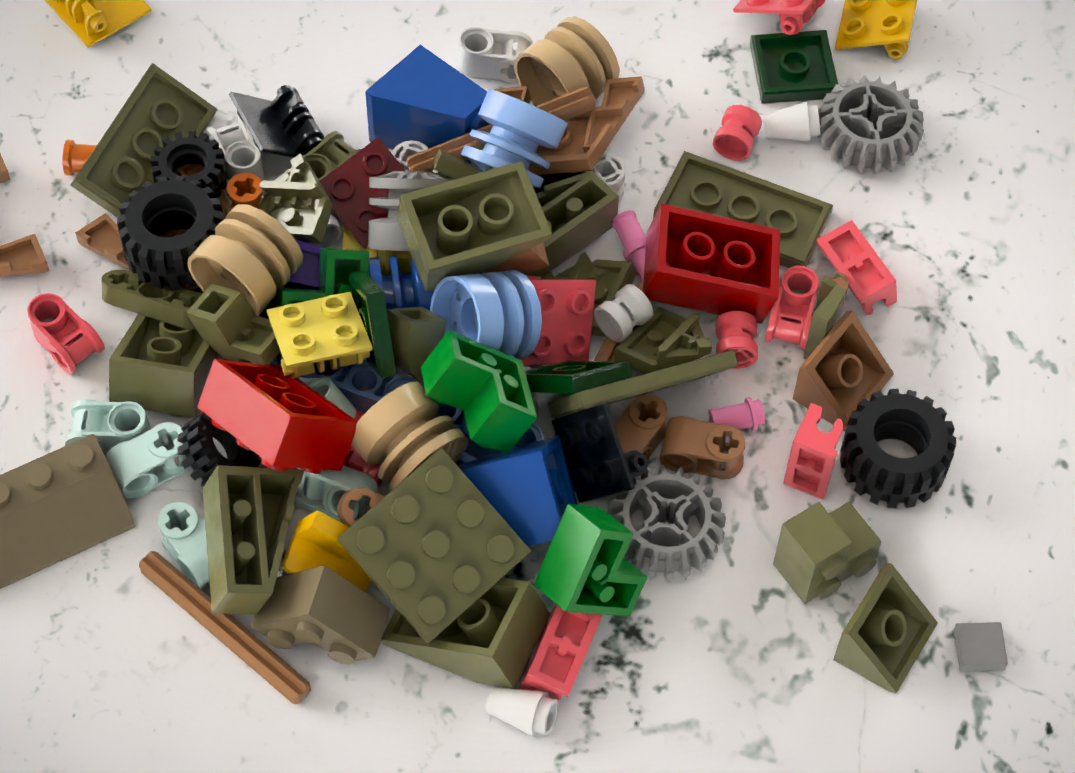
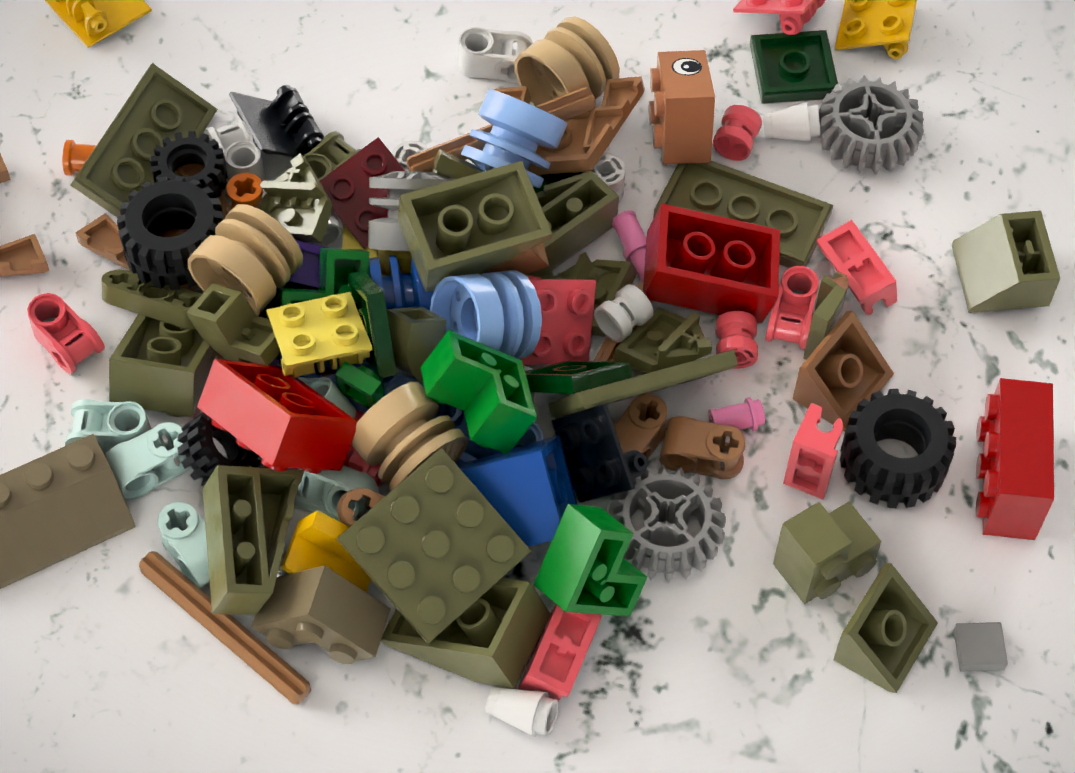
blue slope [365,44,490,163] -> none
none -> green plate [335,361,385,409]
none -> nougat brick [648,50,715,164]
none -> olive slope [951,210,1060,313]
none -> red brick [976,378,1054,540]

